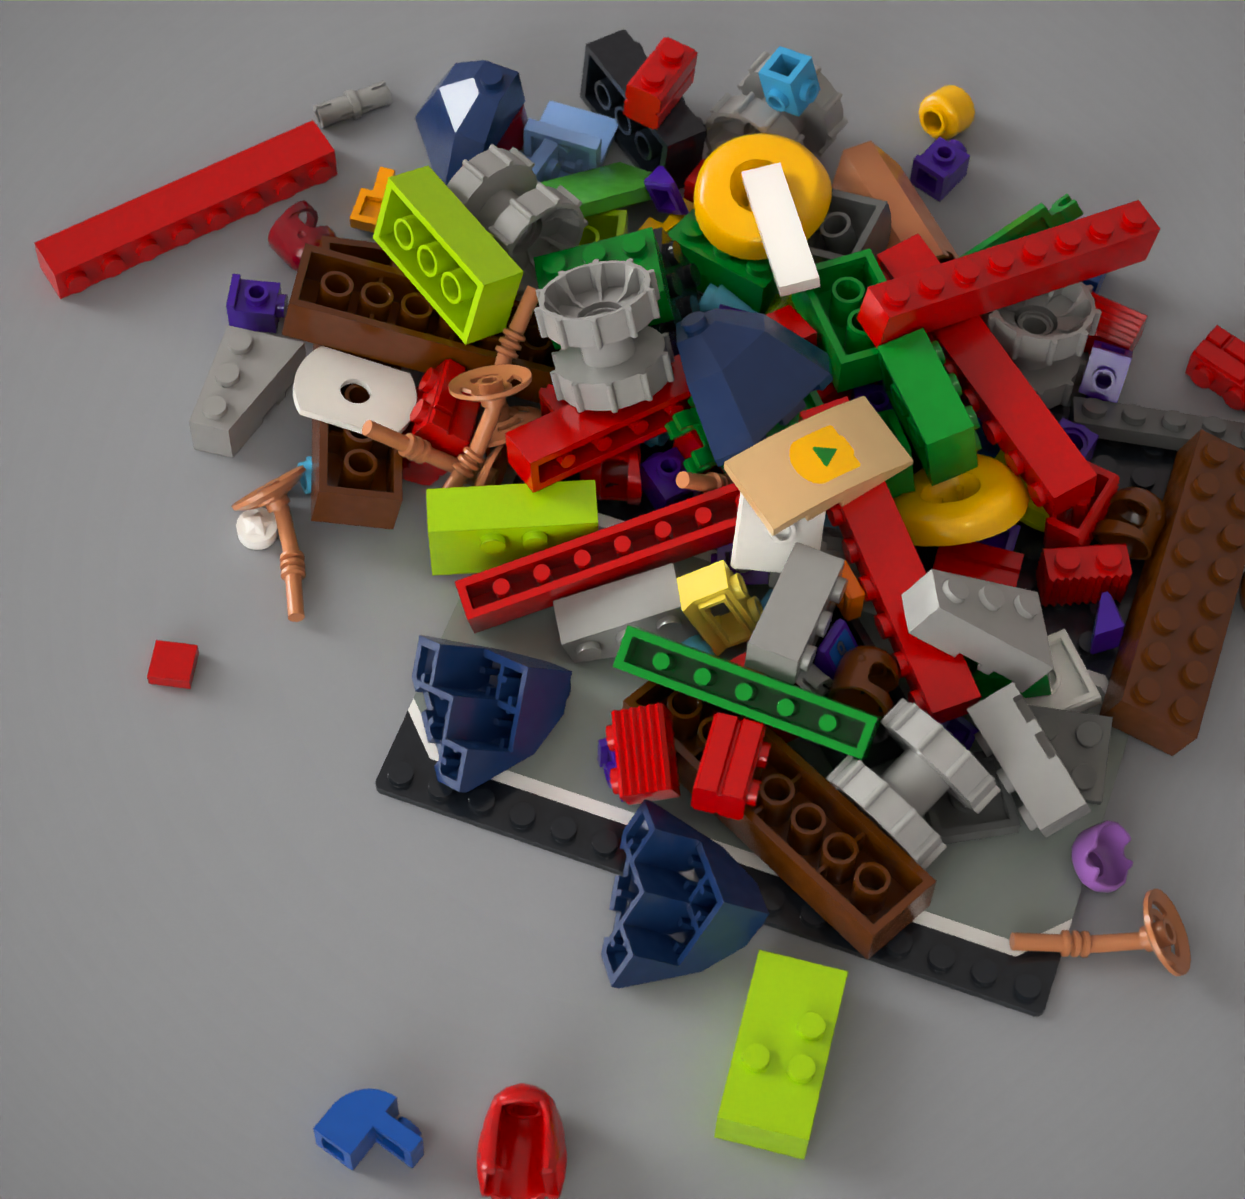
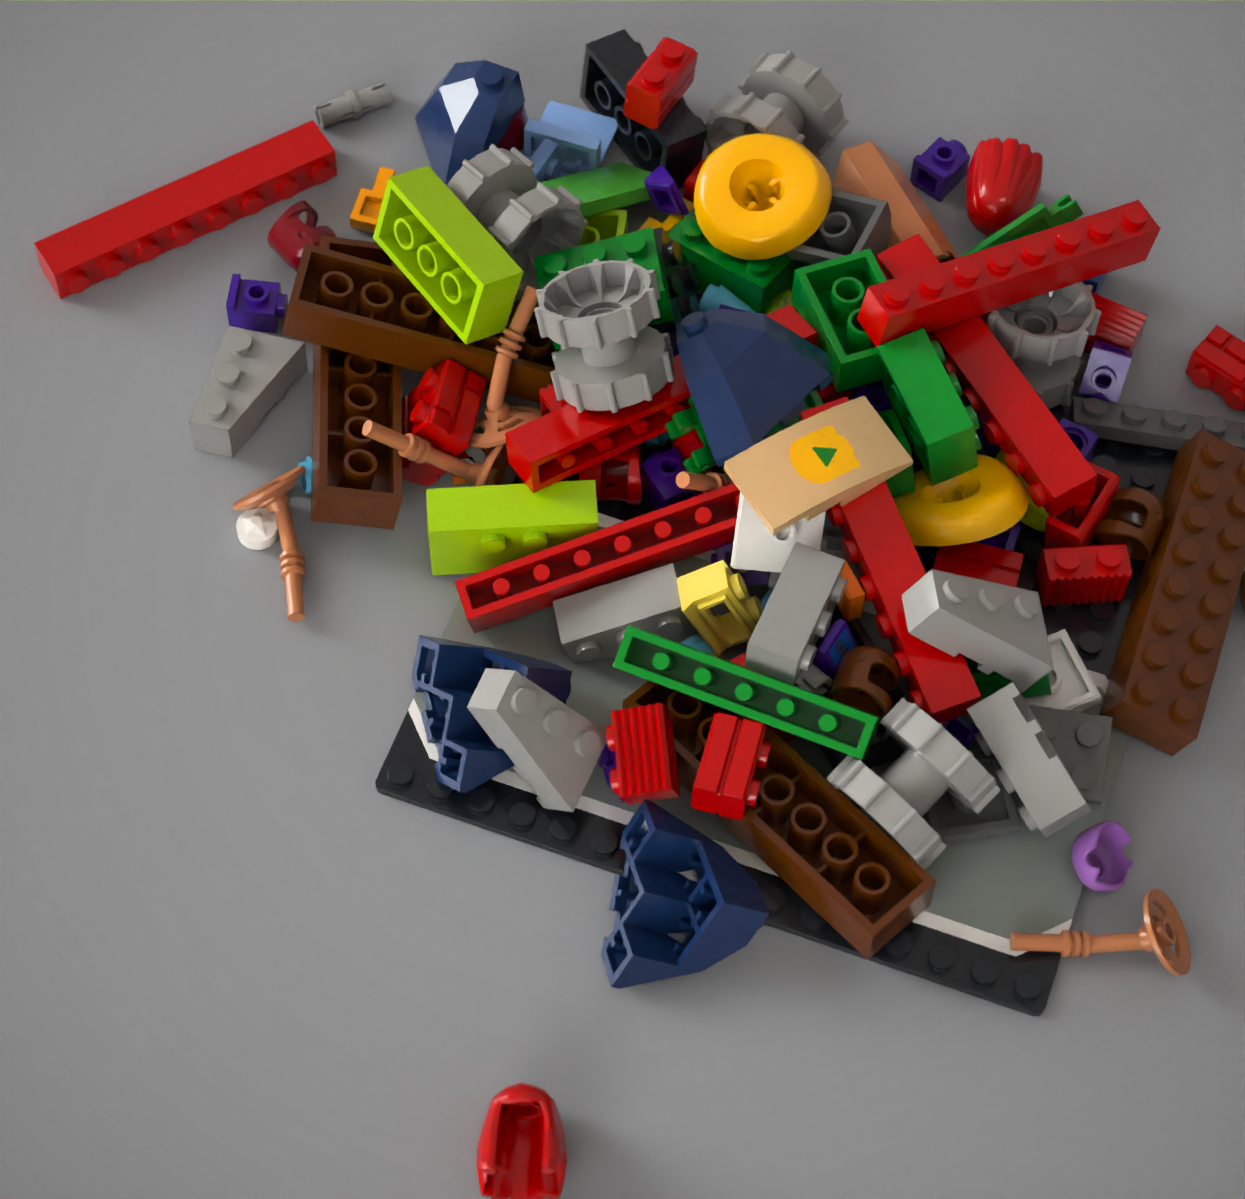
red tile [147,640,199,689] -> none
white piece [293,346,417,434] -> none
blue brick [313,1089,424,1171] -> none
nougat dish [442,364,532,488] -> none
lime brick [714,950,848,1160] -> none
white tile [741,162,820,297] -> none
dark azure brick [758,46,821,117] -> none
yellow head [919,85,975,140] -> none
dark purple slope [1090,591,1125,654] -> none
none -> light grey wedge [467,668,607,812]
none -> red hair [966,137,1043,237]

